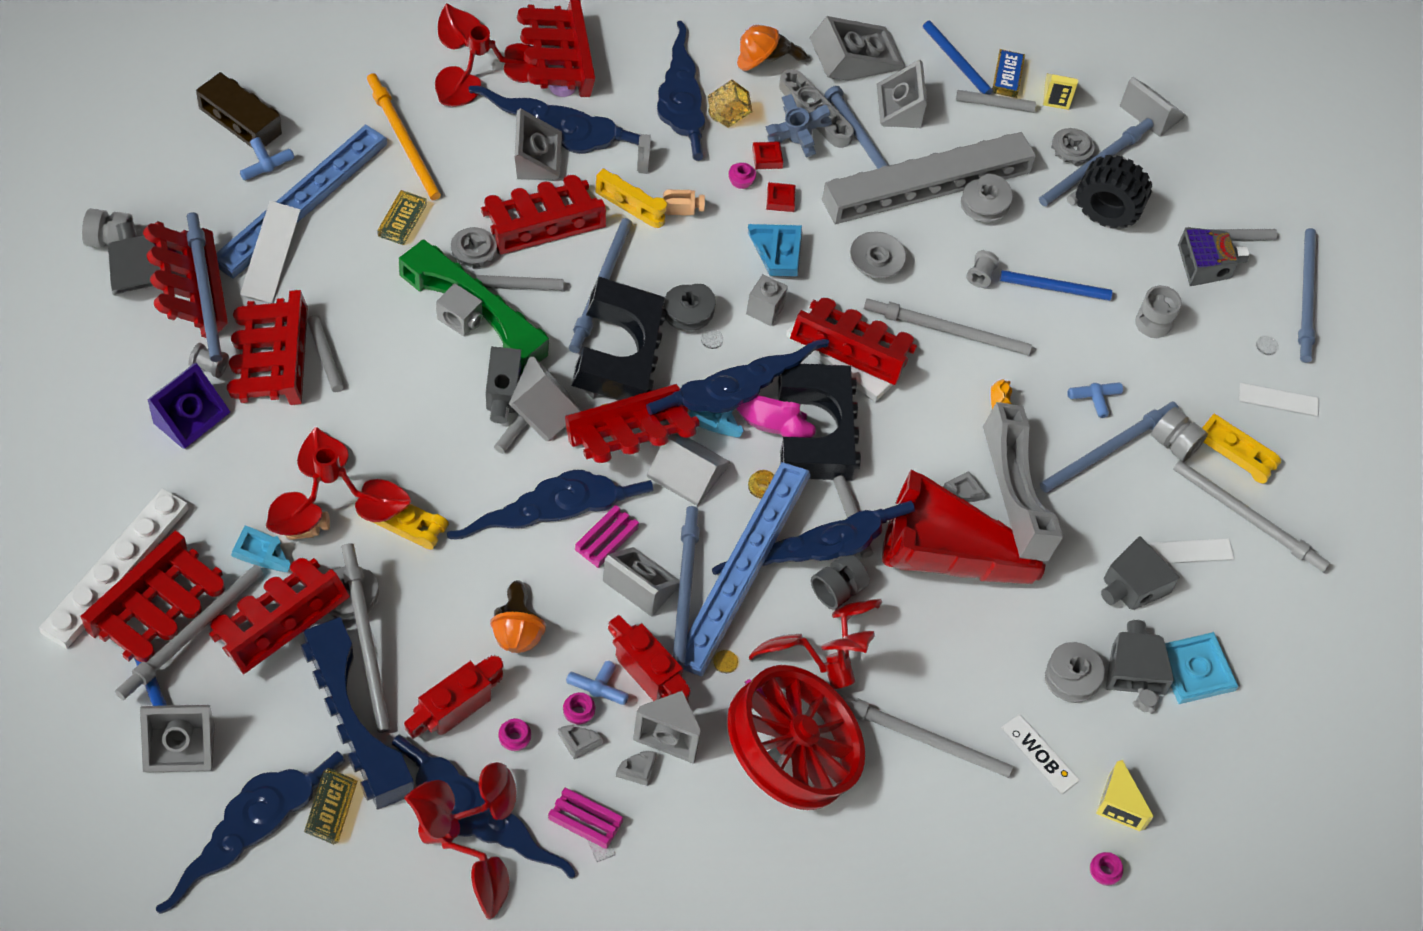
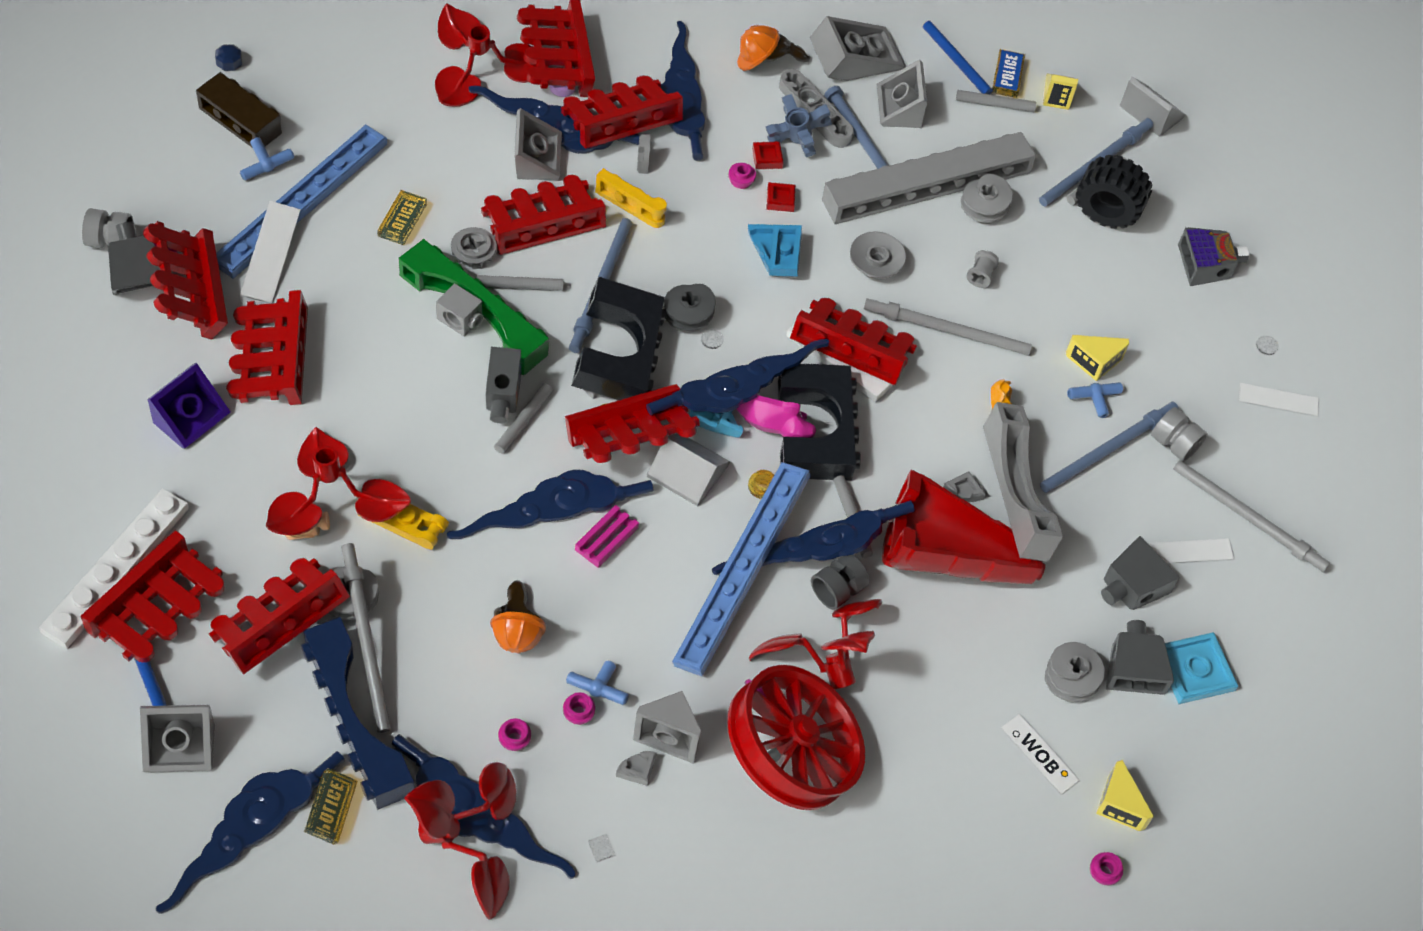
light grey bar [115,565,263,700] -> none
sand blue bar [186,212,222,362] -> none
light grey bush [188,343,229,378] -> none
medium azure slope [231,525,291,572] -> none
light grey bar [307,315,343,392] -> none
light orange bar [367,73,441,200] -> none
red hinge [404,655,503,739] -> none
light grey slope [509,356,581,441] -> none
dark pink tile [548,787,623,850] -> none
light grey tile [558,725,603,759] -> none
light grey slope [603,547,680,617] -> none
red hinge [608,615,691,703] -> none
light nougat arm [663,189,705,215] -> none
sand blue bar [673,506,700,668] -> none
clear yellow brick [707,79,753,128] -> none
clear yellow piece [713,650,738,674] -> none
light grey brick [746,274,788,326] -> none
light grey bar [839,694,1013,778] -> none
blue bar [1000,270,1112,301] -> none
light grey gear [1051,128,1095,165] -> none
light grey piece [1133,688,1160,714] -> none
light grey wheel [1135,285,1182,338] -> none
yellow plate [1202,413,1281,484] -> none
light grey bar [1211,229,1277,240] -> none
sand blue bar [1298,228,1316,363] -> none
none -> dark blue tile [215,44,242,71]
none -> red fence [561,75,683,149]
none -> light yellow slope [1066,335,1129,381]

